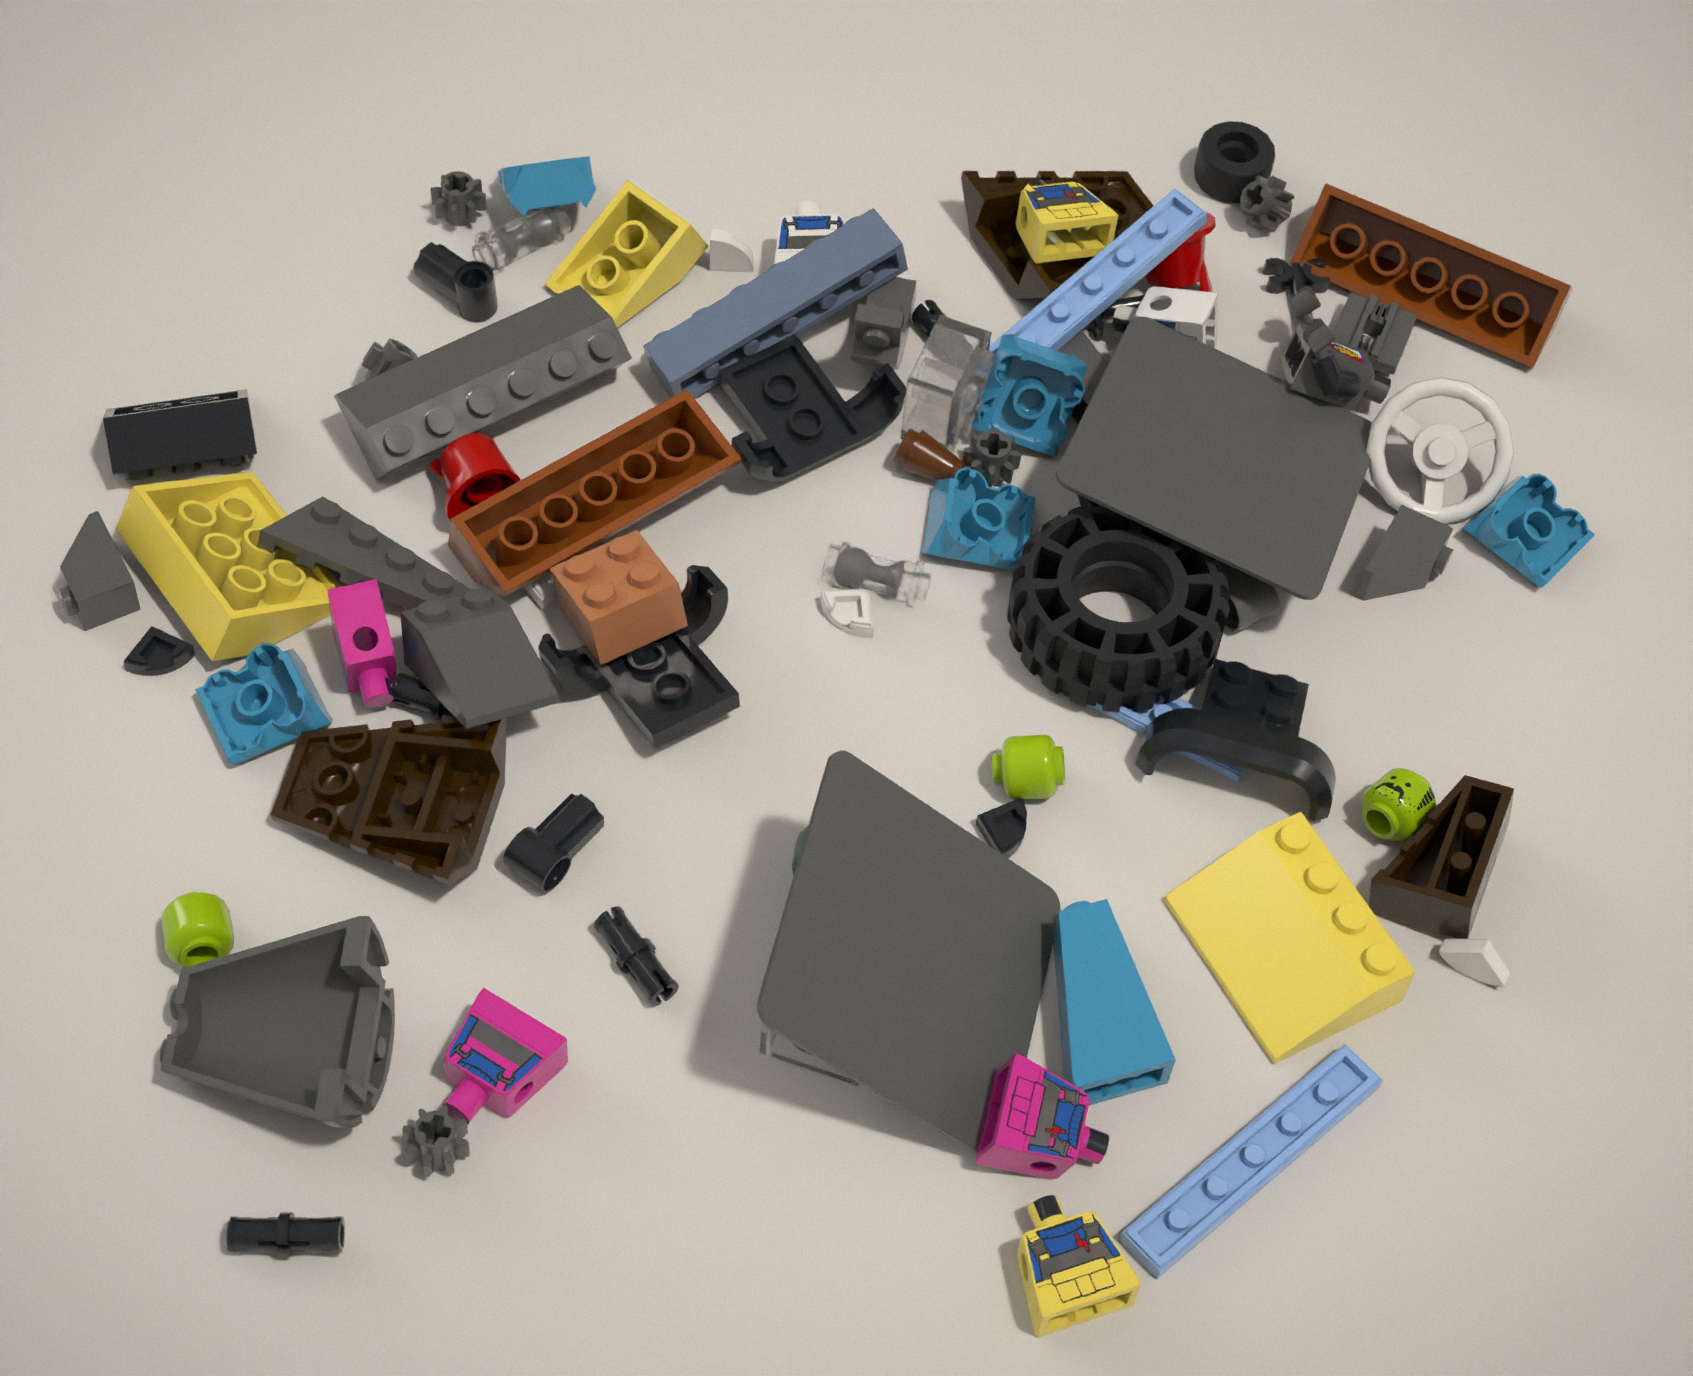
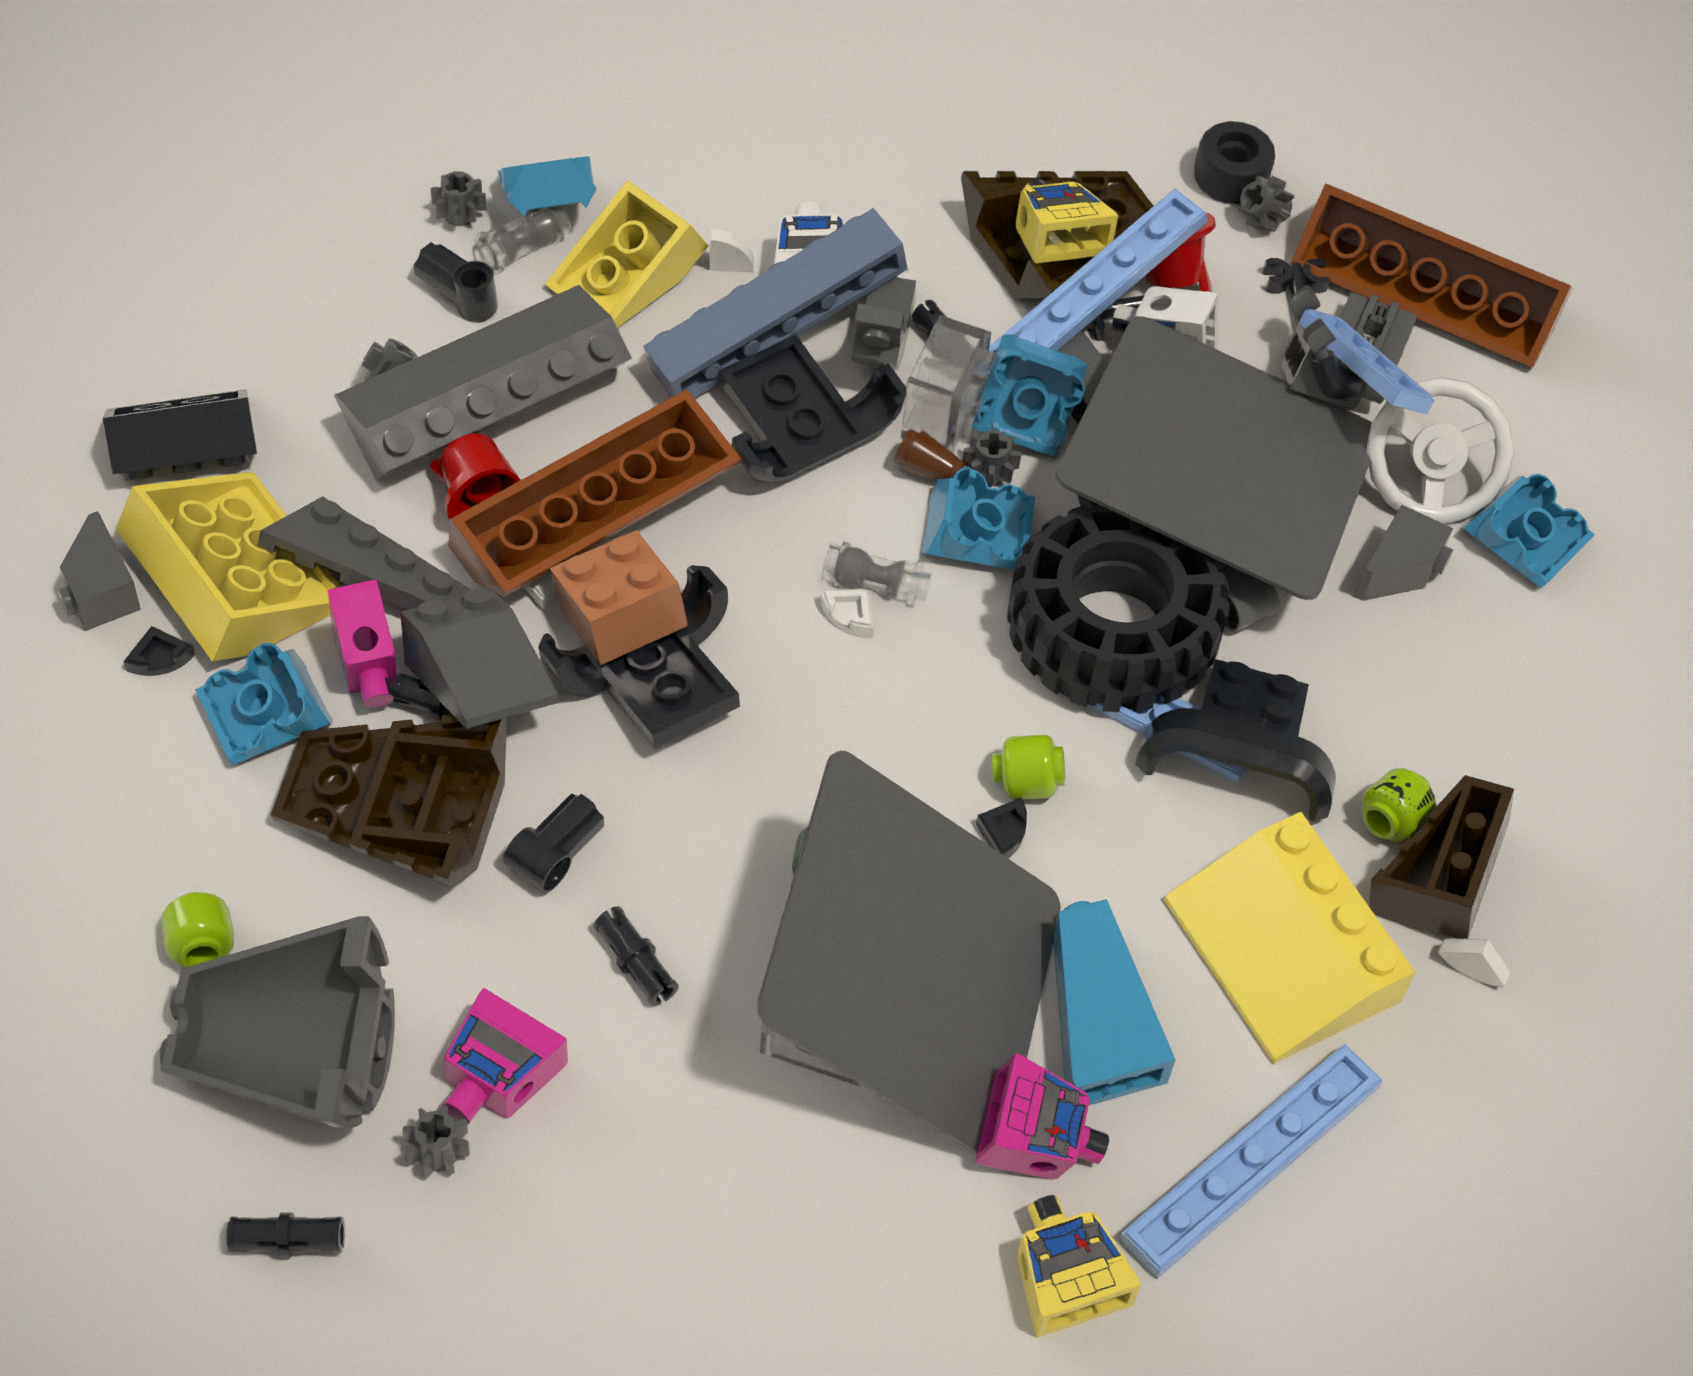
none -> light blue tile [1299,309,1435,414]

